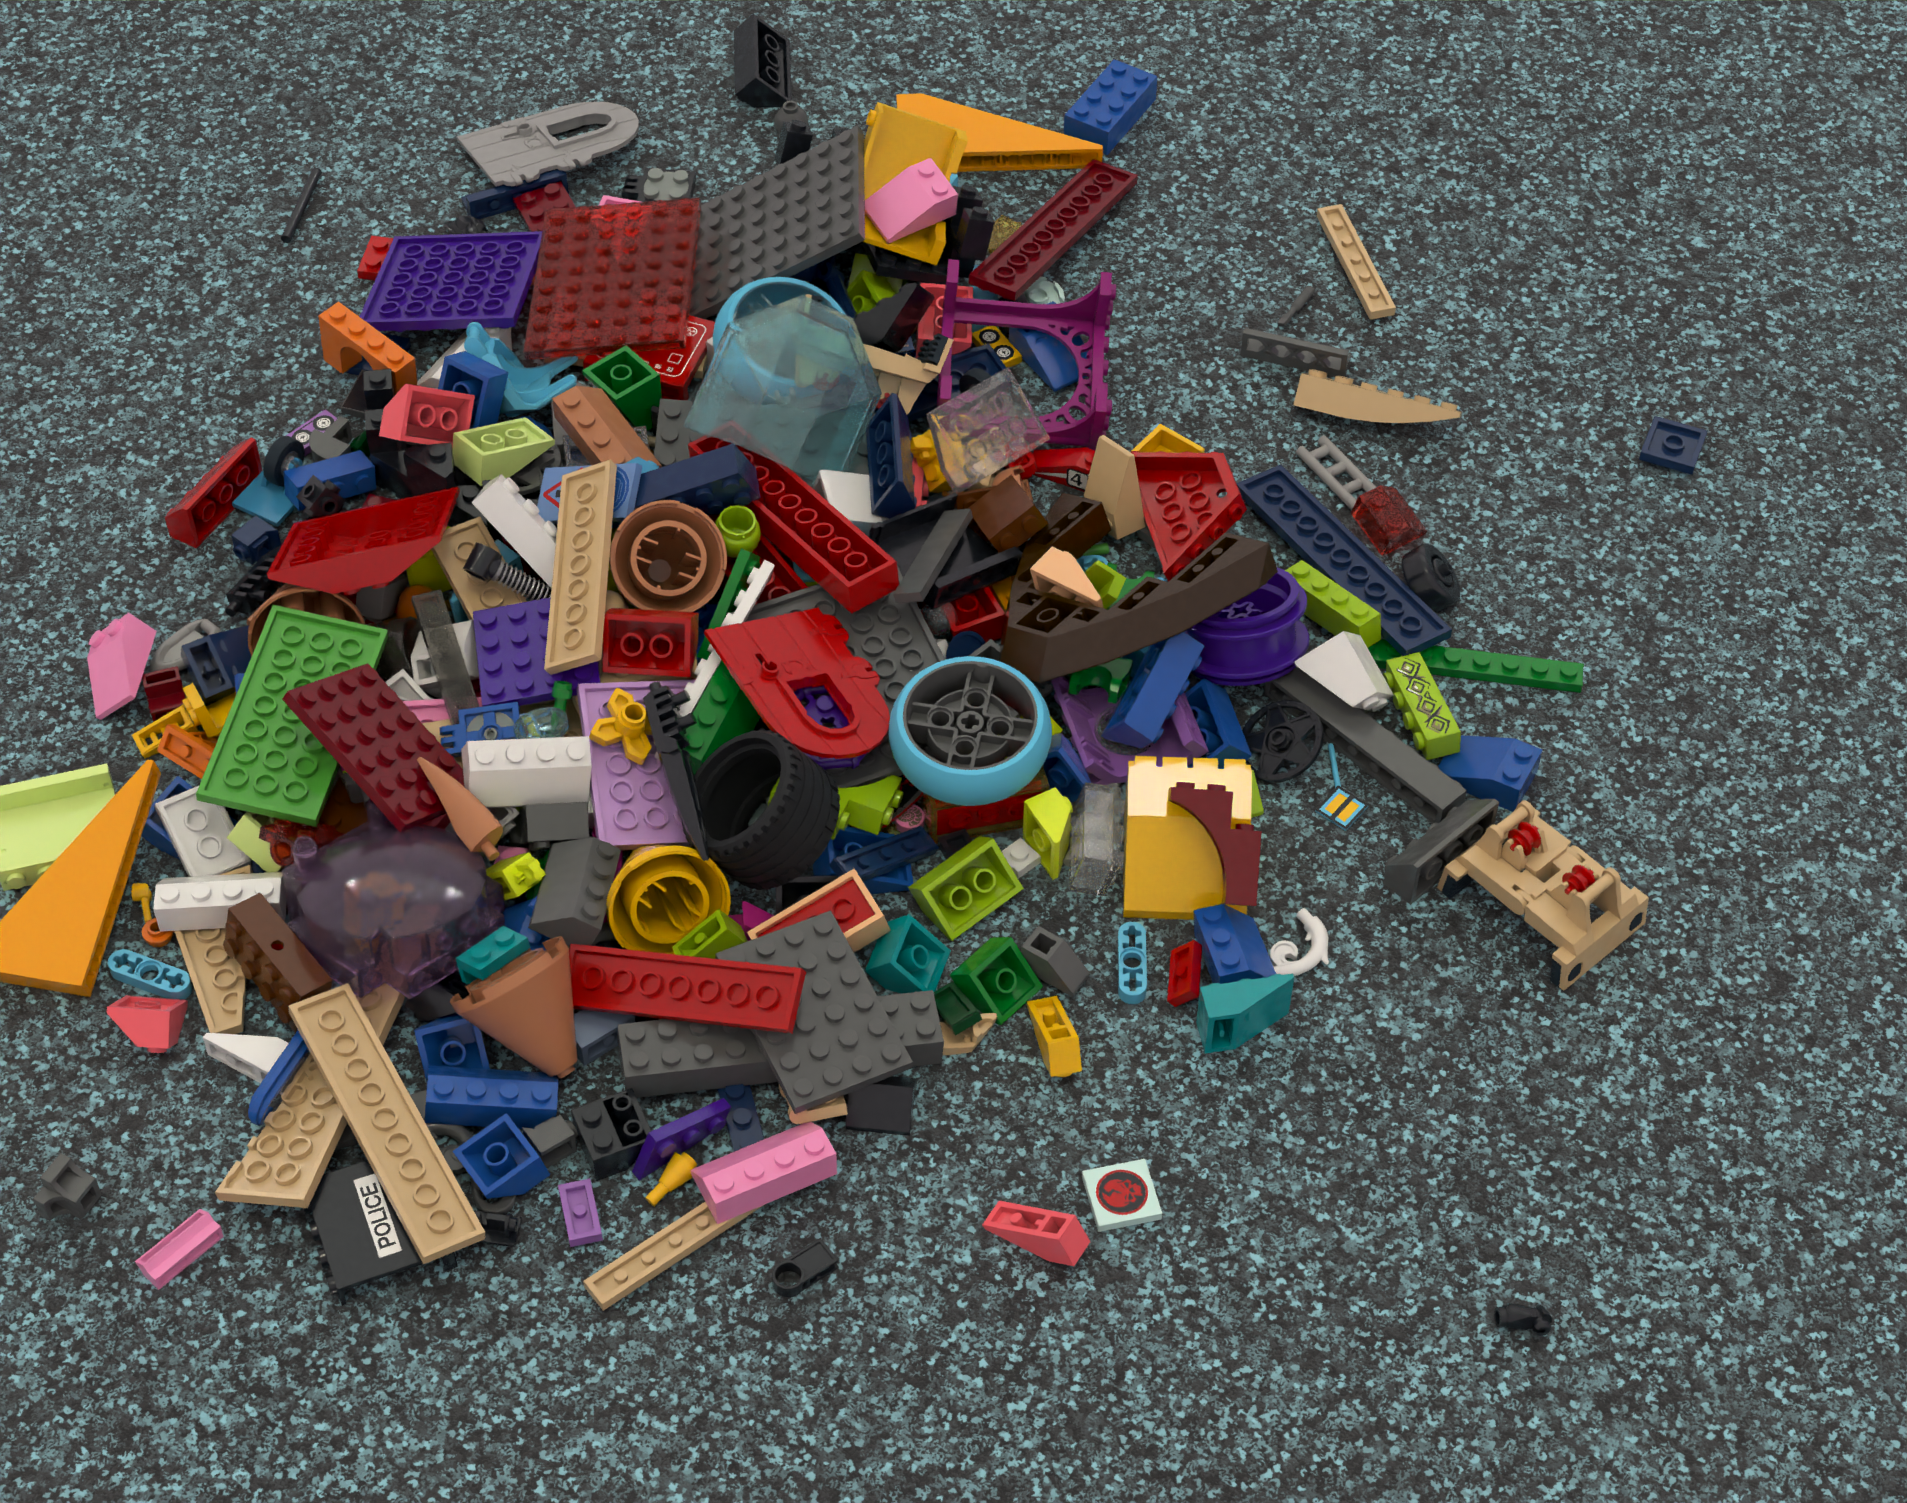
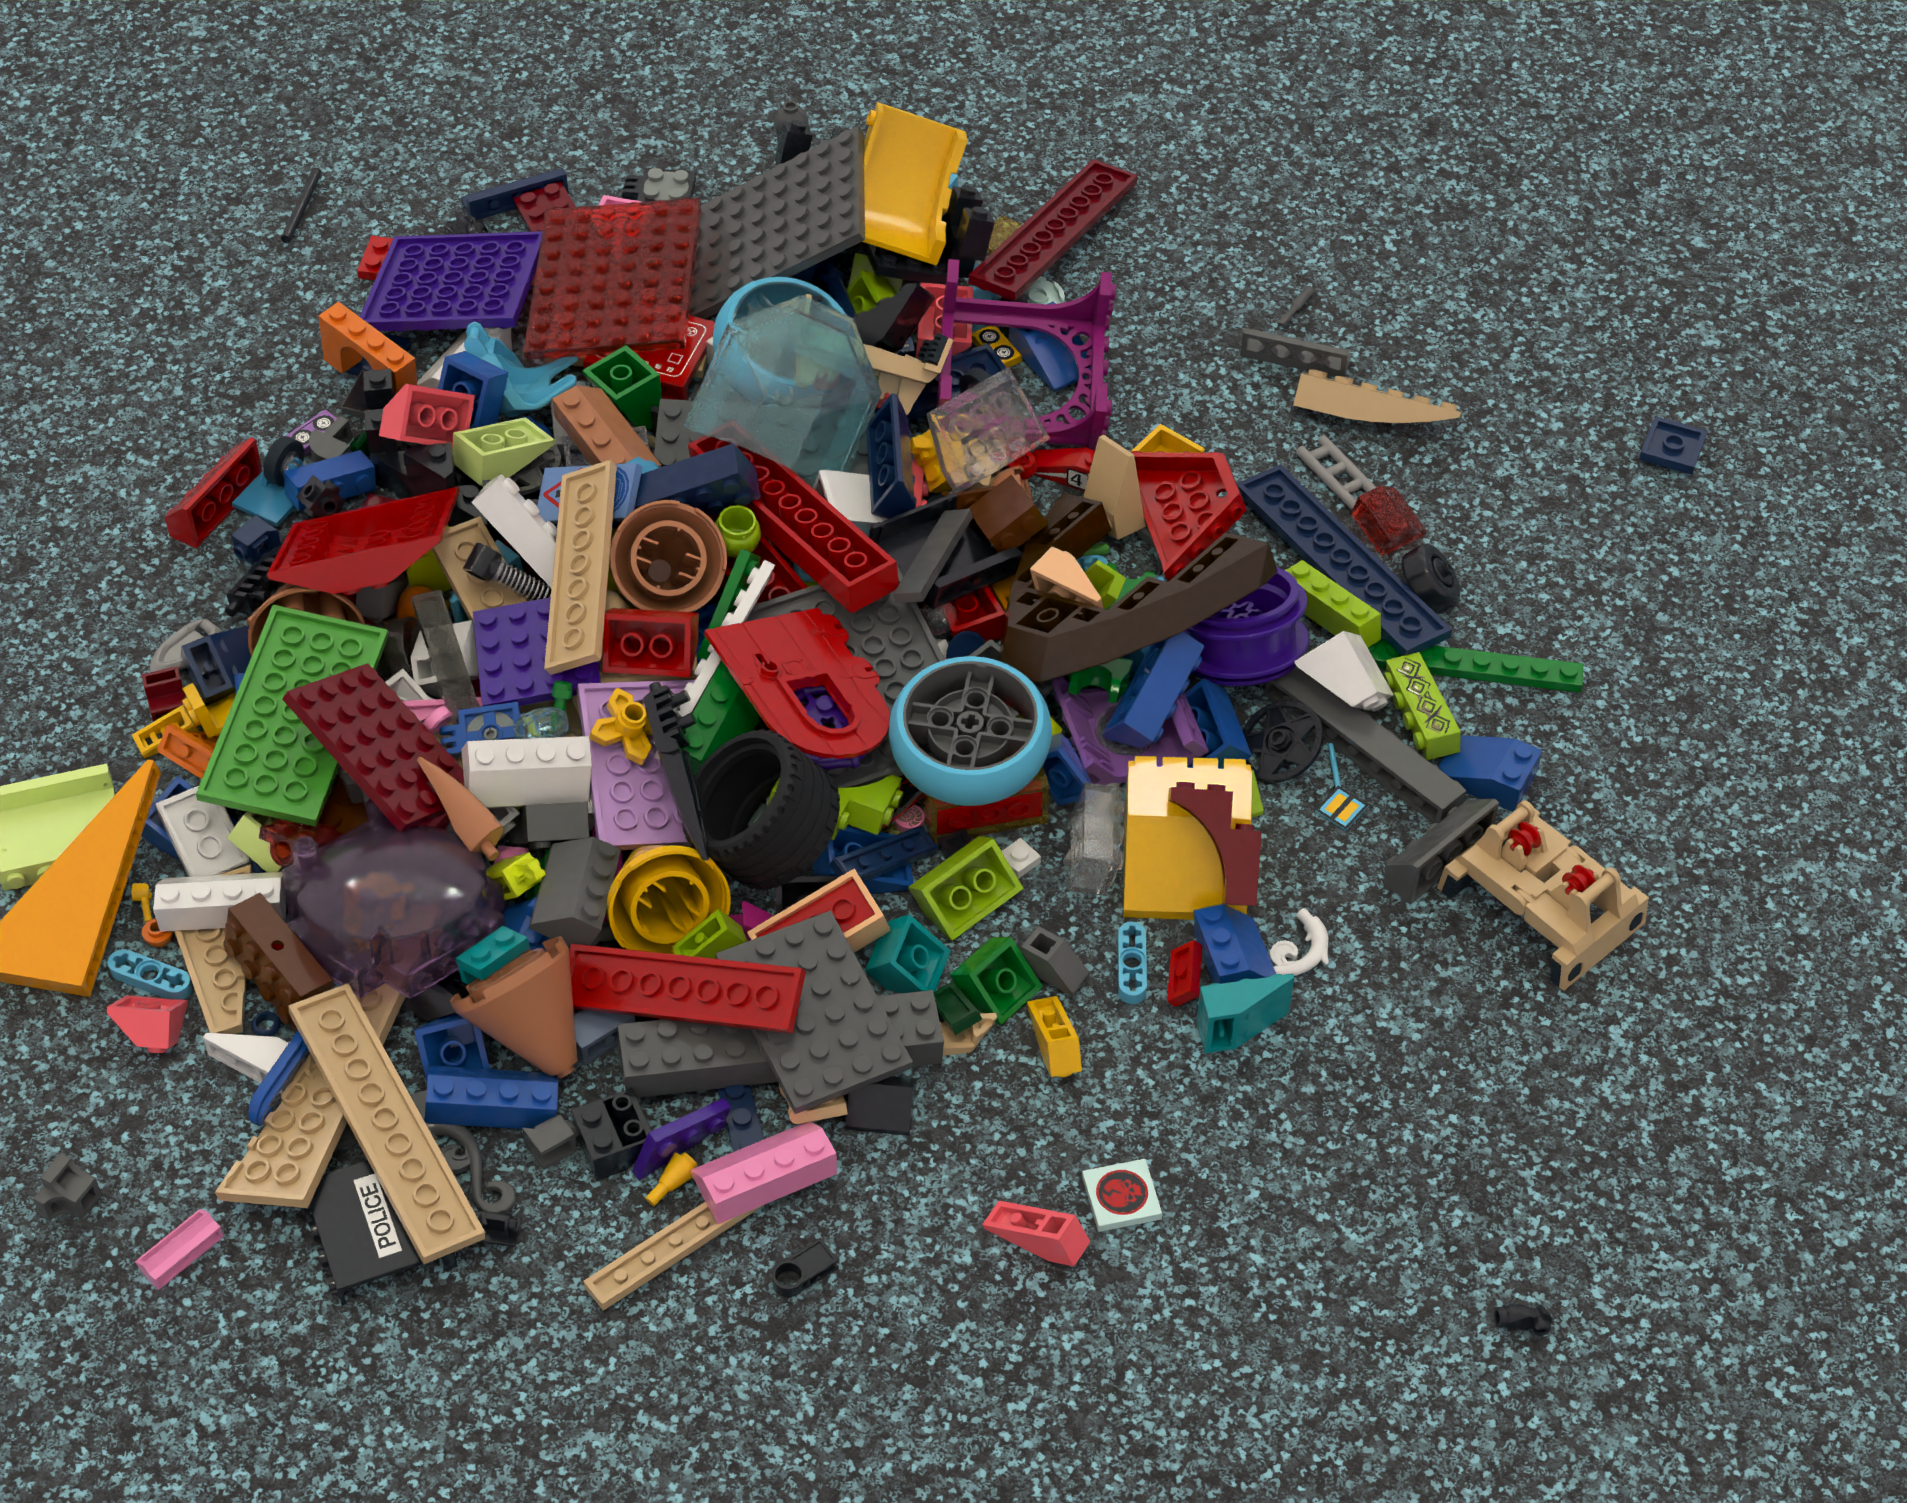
bright pink slope [87,613,157,720] -> none
blue slope [453,1113,550,1199] -> none
light grey door [457,102,639,187] -> none
medium lavender plate [558,1178,603,1247] -> none
black slope [734,13,792,108] -> none
bright pink slope [865,158,958,244] -> none
light orange slope [896,93,1103,172] -> none
neon yellow slope [1023,787,1073,880] -> none
blue brick [1064,59,1158,156] -> none
tan plate [1317,204,1396,320] -> none
none -> dark blue piece [251,1011,280,1037]
none -> bright pink tile [423,706,452,734]

